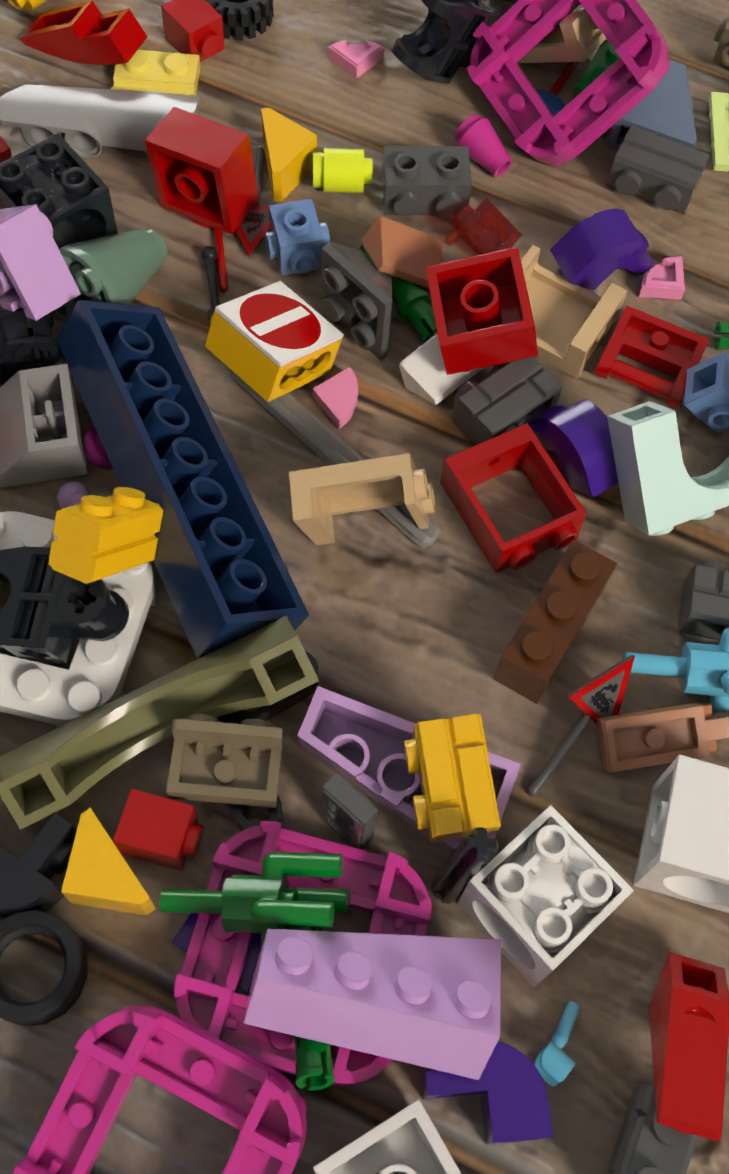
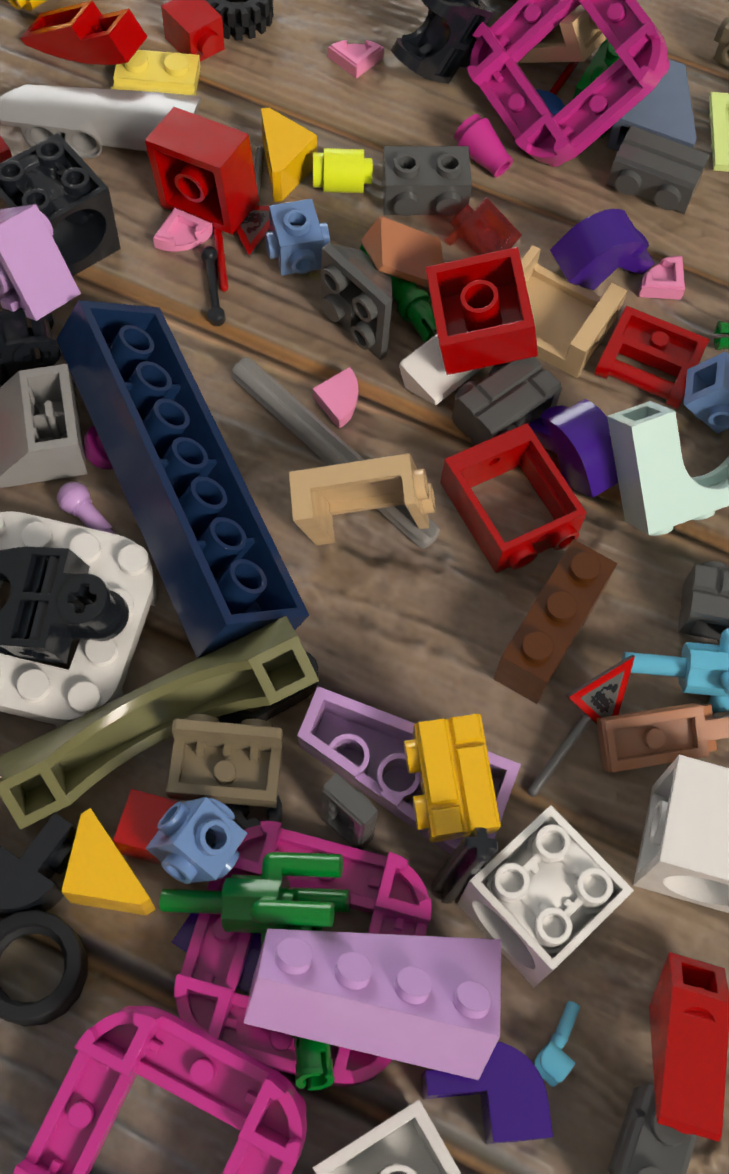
yellow brick [48,487,163,584] -> none
sand green cone [54,228,168,320] -> none
piece [205,281,344,402] -> none
none -> medium blue brick [145,797,247,884]
none -> bright pink tile [153,208,213,252]

